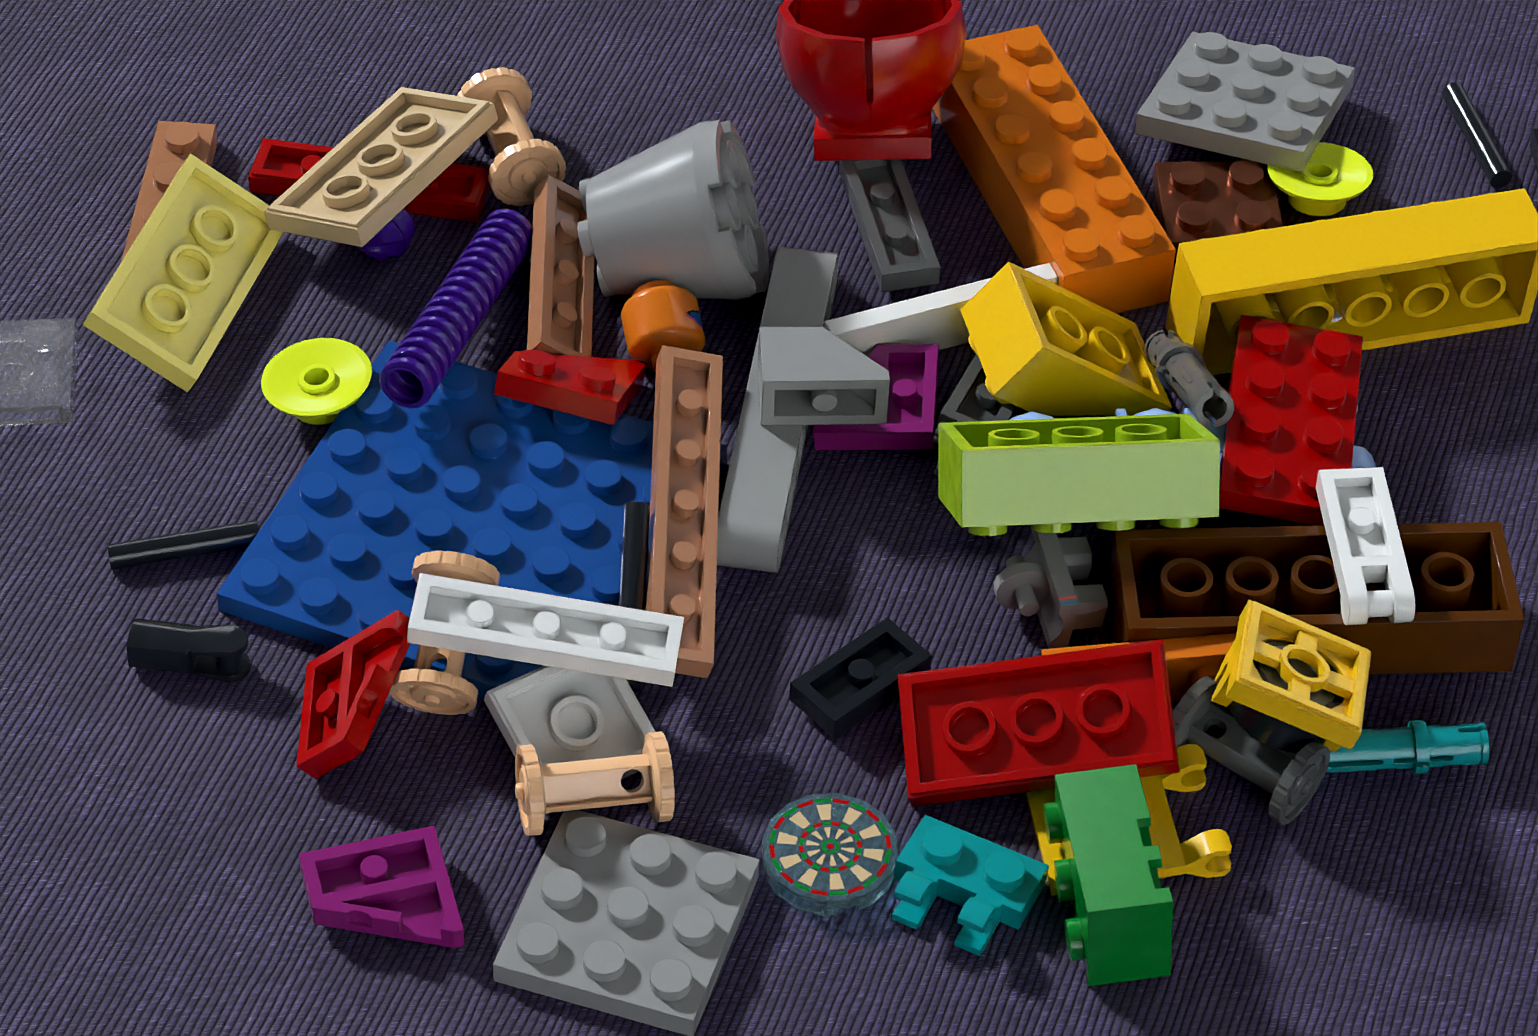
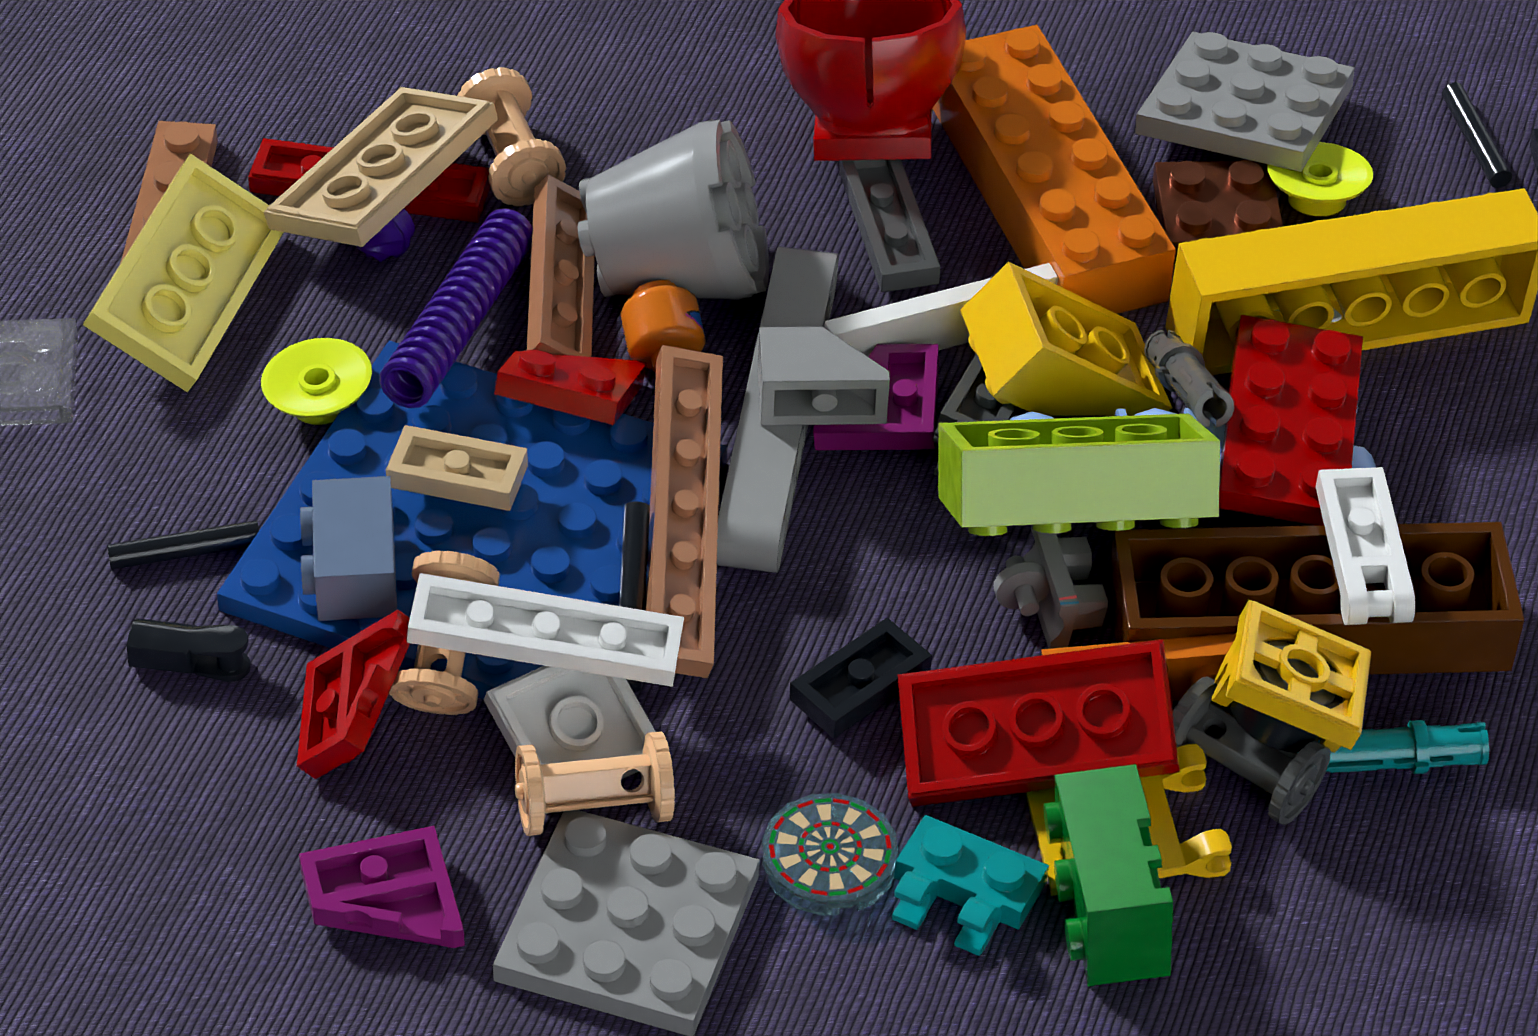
none -> sand blue brick [300,476,397,621]
none -> tan plate [386,425,528,511]

